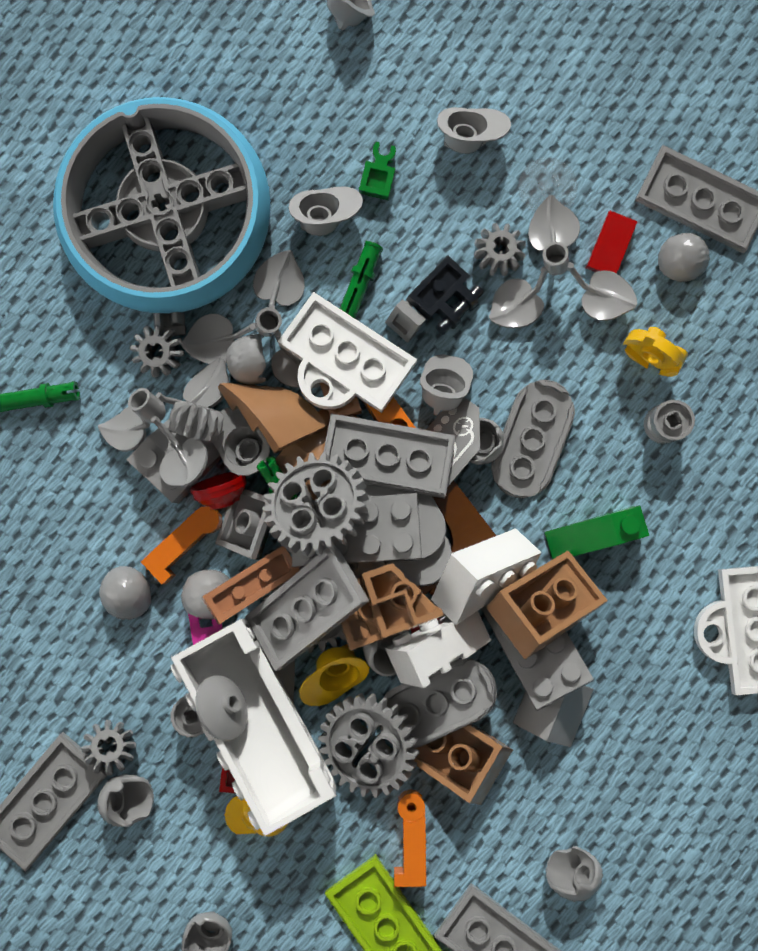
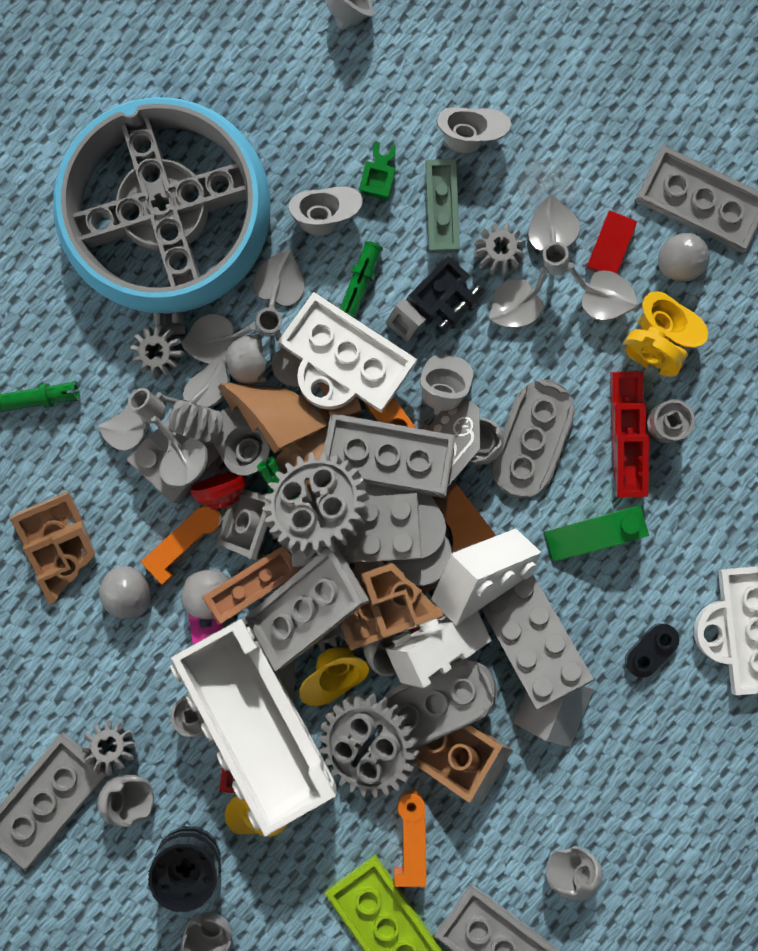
light grey dish [195,675,248,741] -> none
medium nougat slope [486,551,608,660] -> none
none -> medium nougat slope [10,491,95,605]
none -> black wheel [148,826,221,912]
none -> sand green plate [425,159,460,253]
none -> red slope [610,371,649,498]
none -> black plate [625,623,680,678]
none -> yellow piece [638,291,709,348]

